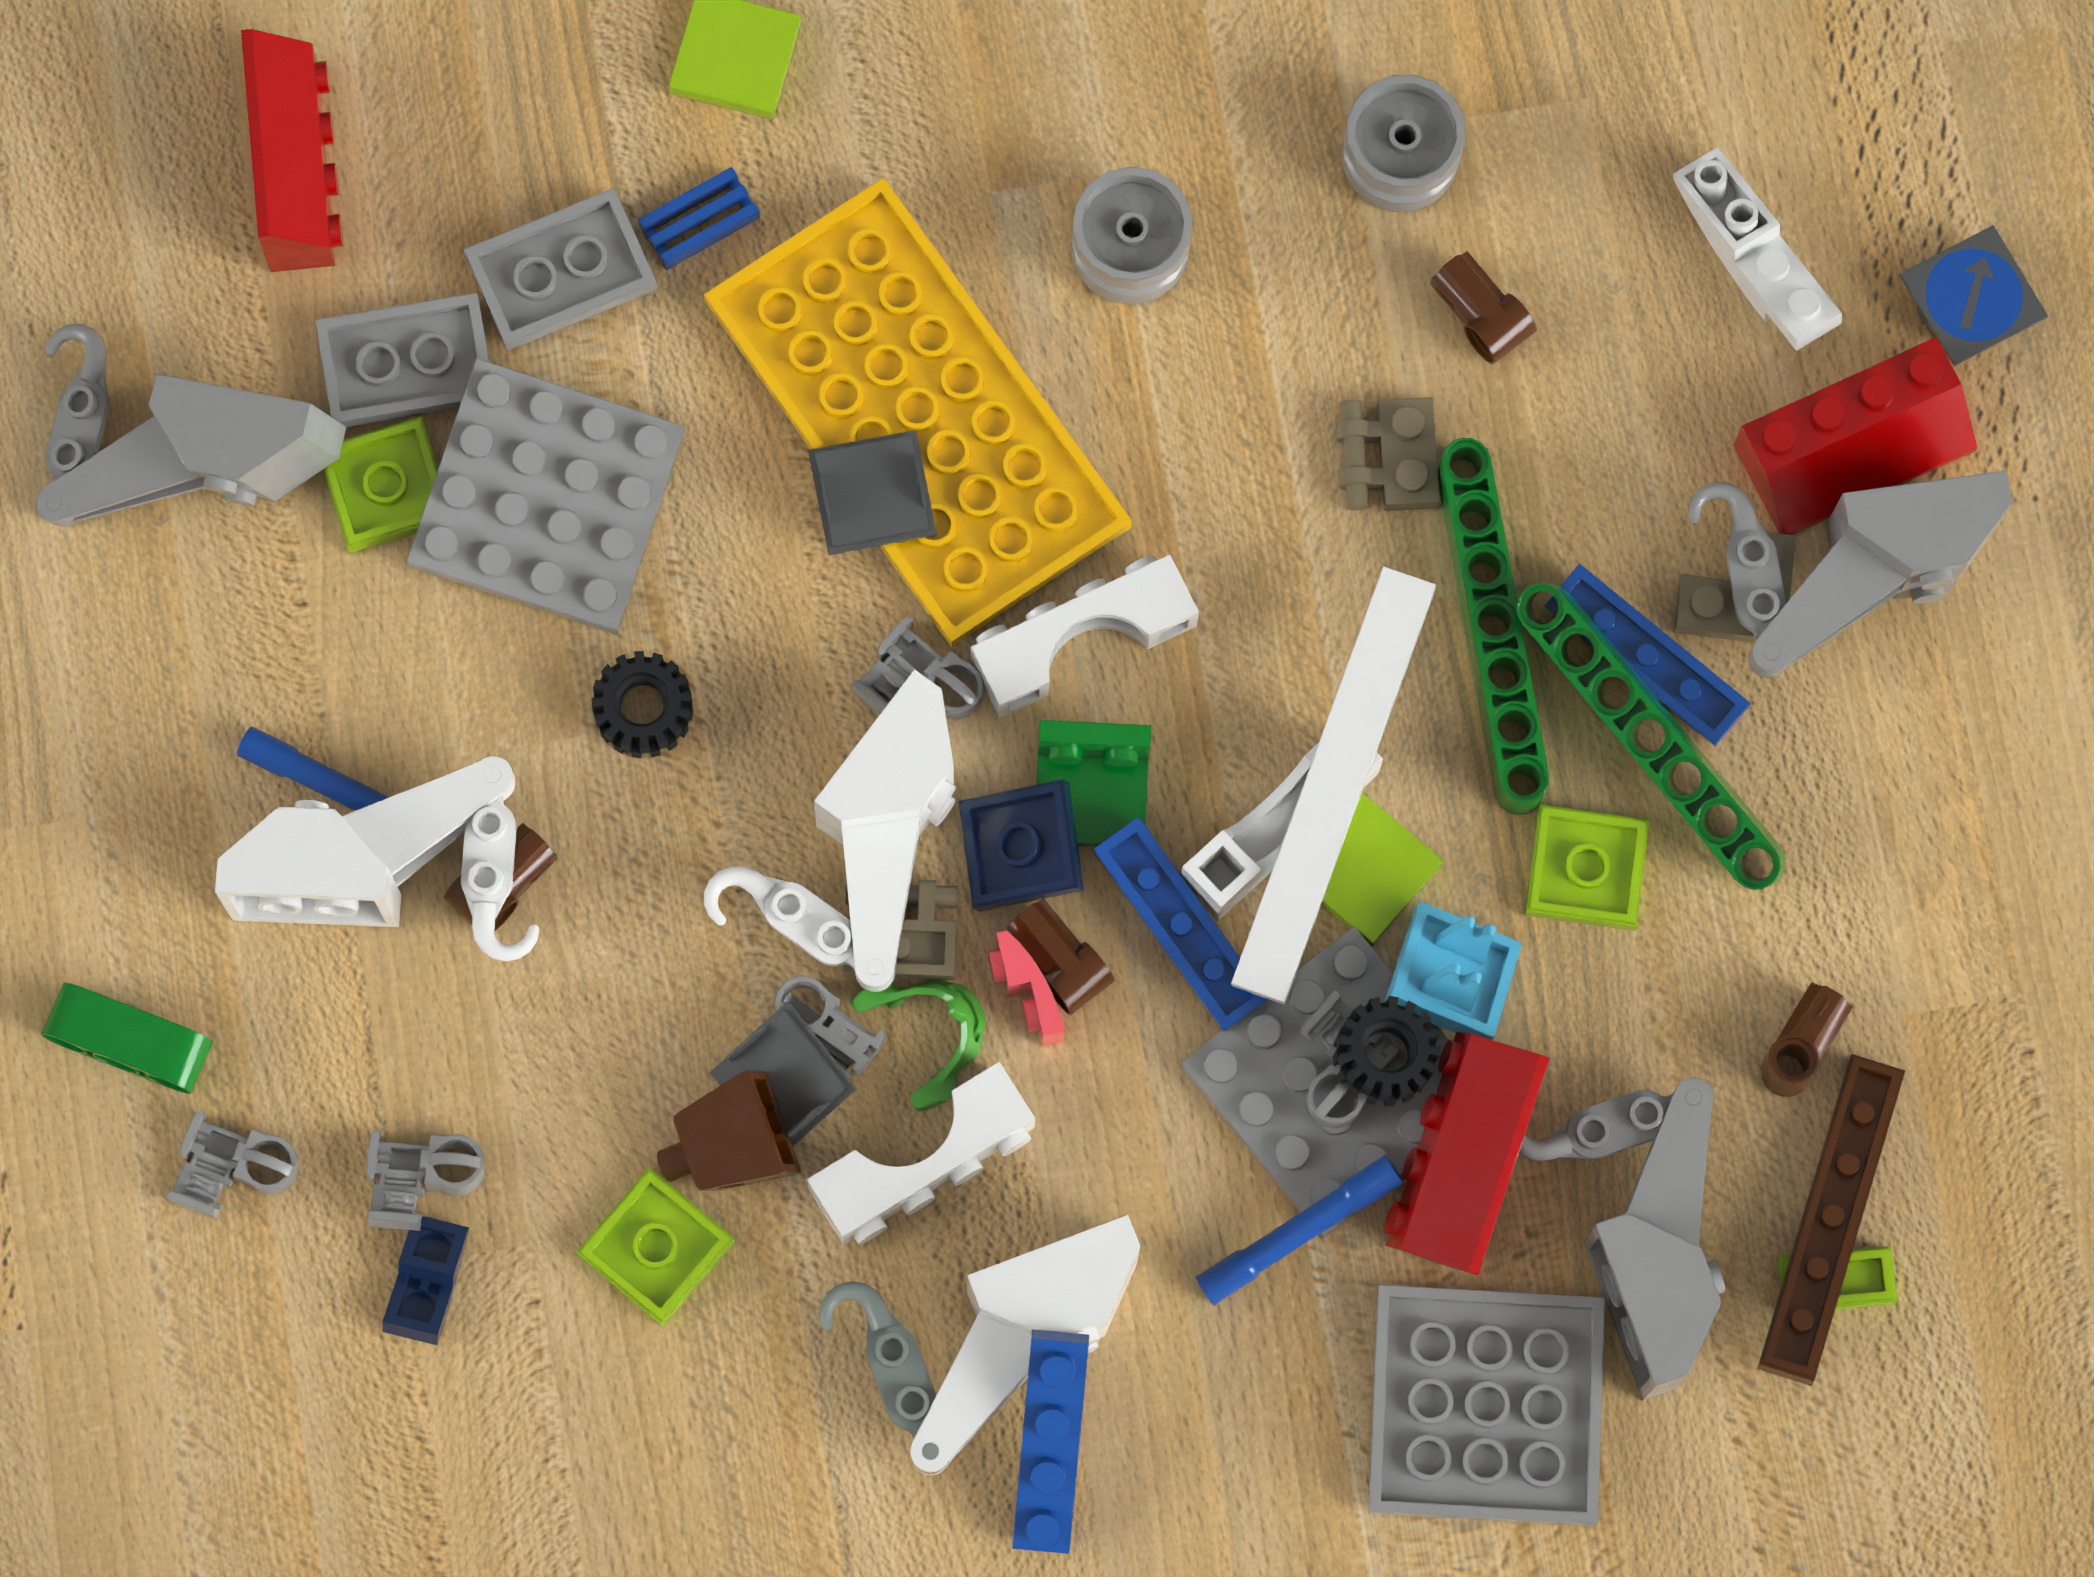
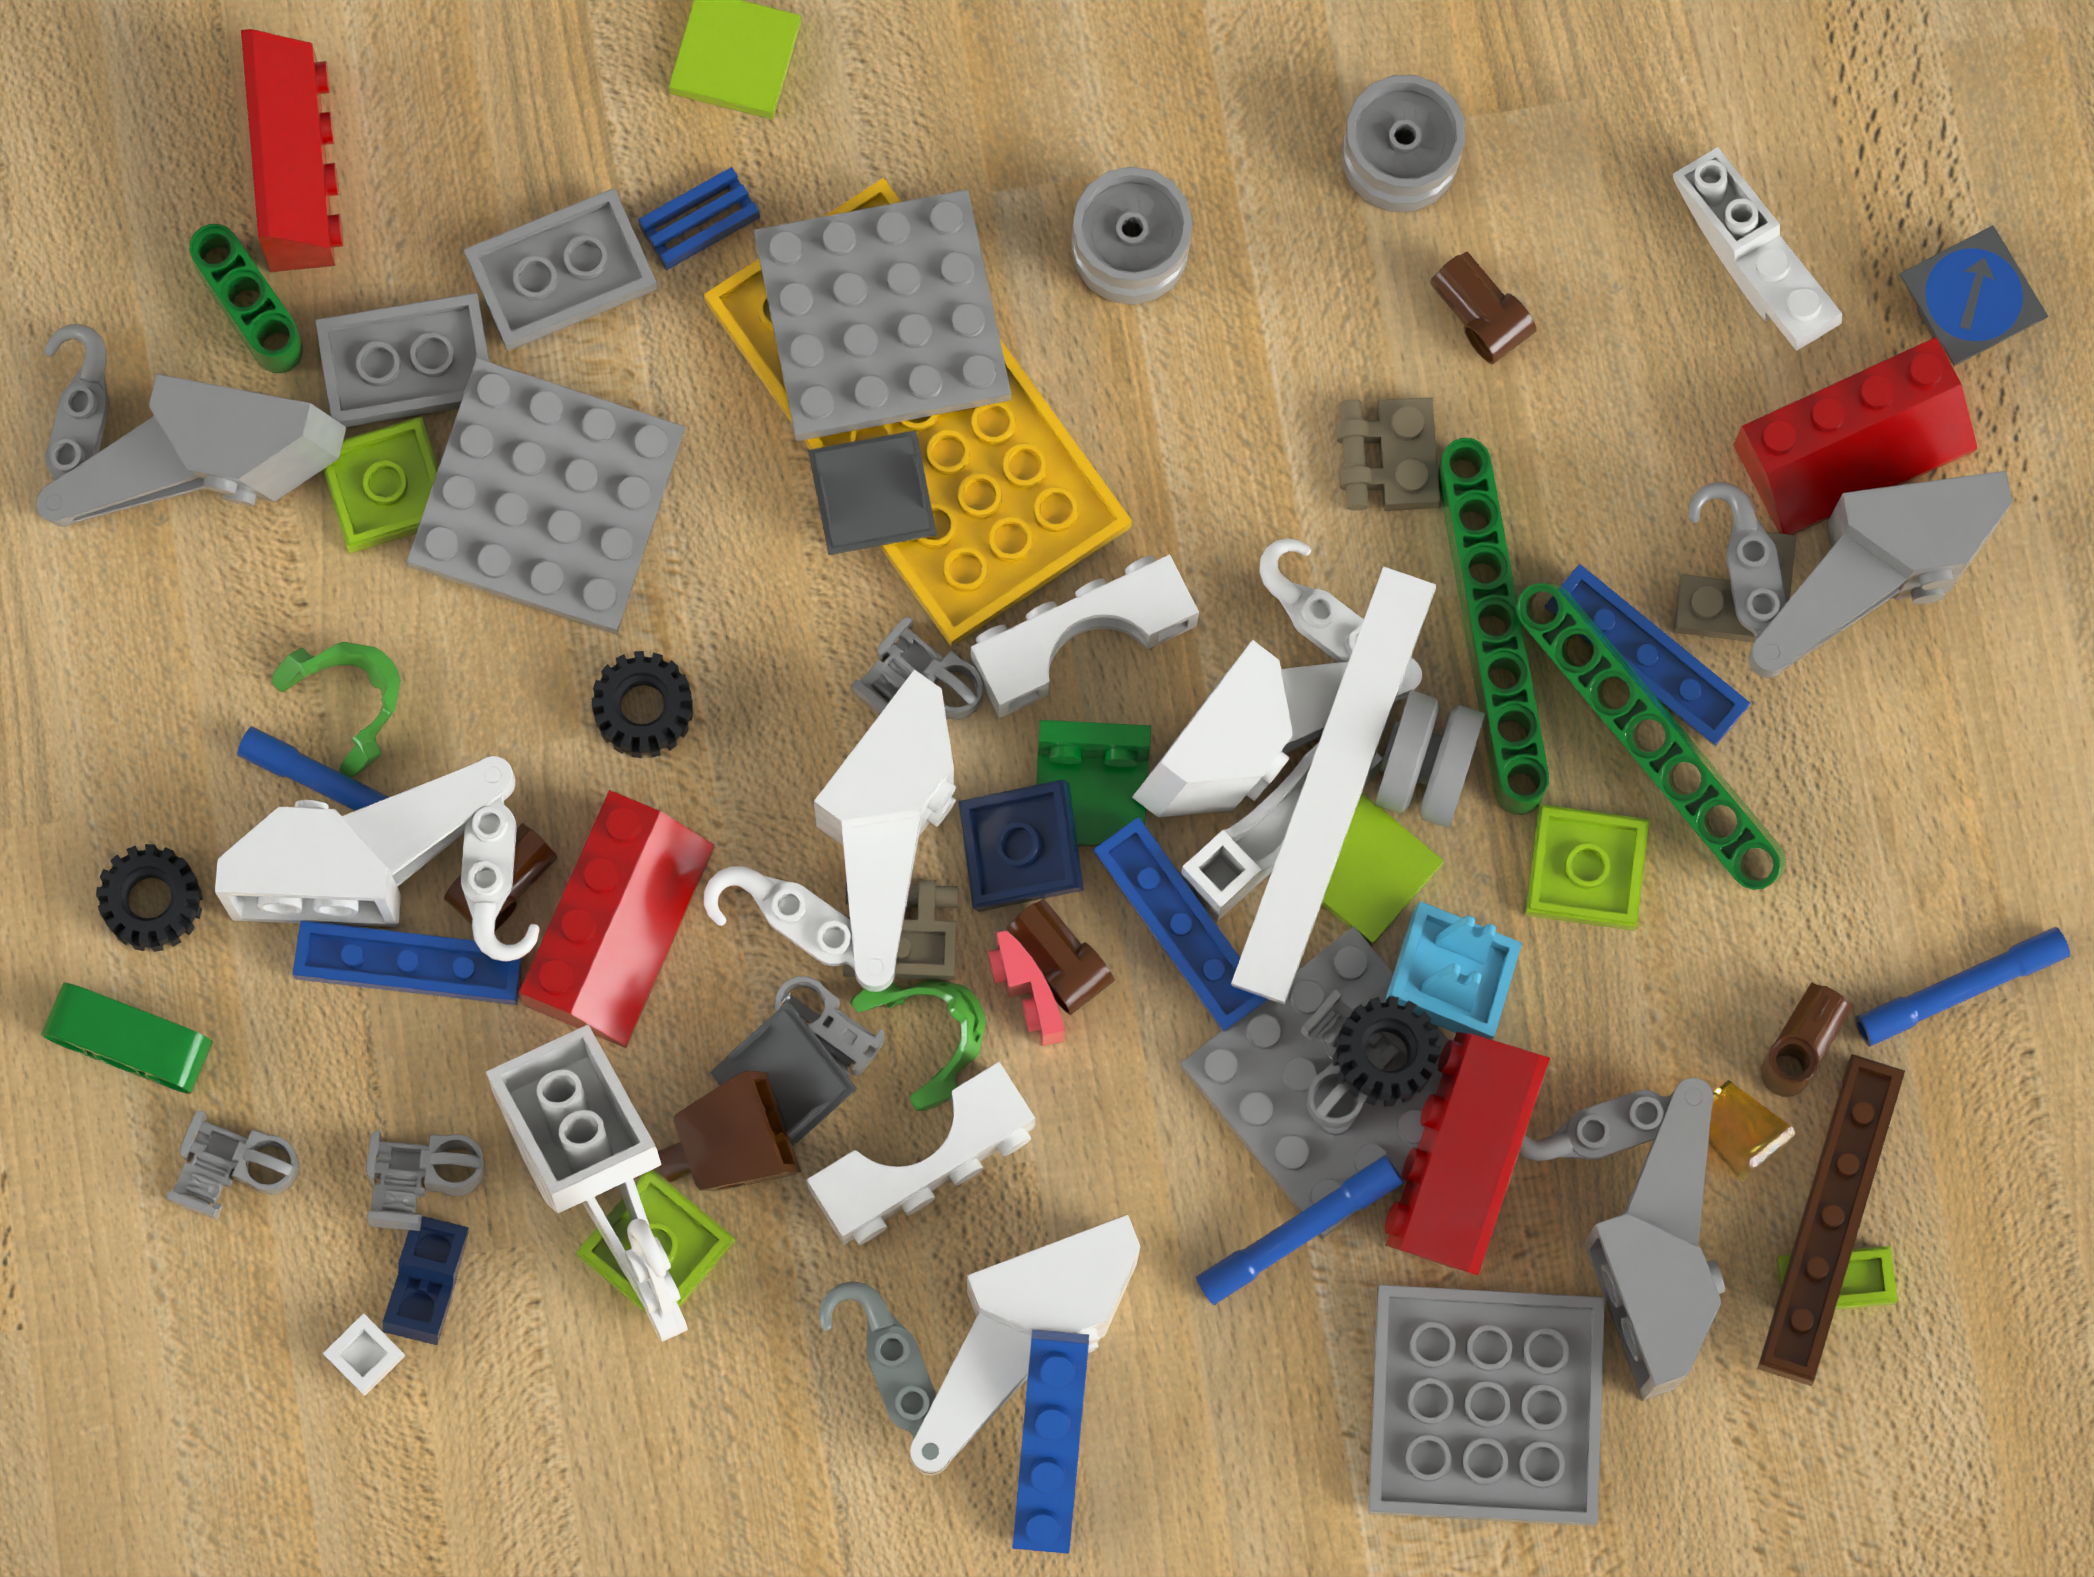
none -> black tyre [96,844,203,952]
none -> green beam [189,224,303,373]
none -> bright green helmet [271,642,401,778]
none -> blue plate [292,920,524,1005]
none -> white plate [323,1313,405,1396]
none -> white slope [486,1024,688,1342]
none -> red slope [519,790,715,1048]
none -> light grey plate [754,189,1011,441]
none -> white slope [1132,538,1422,818]
none -> light grey wheel [1374,690,1485,828]
none -> clear yellow slope [1708,1080,1795,1182]
none -> blue piece [1855,927,2070,1047]

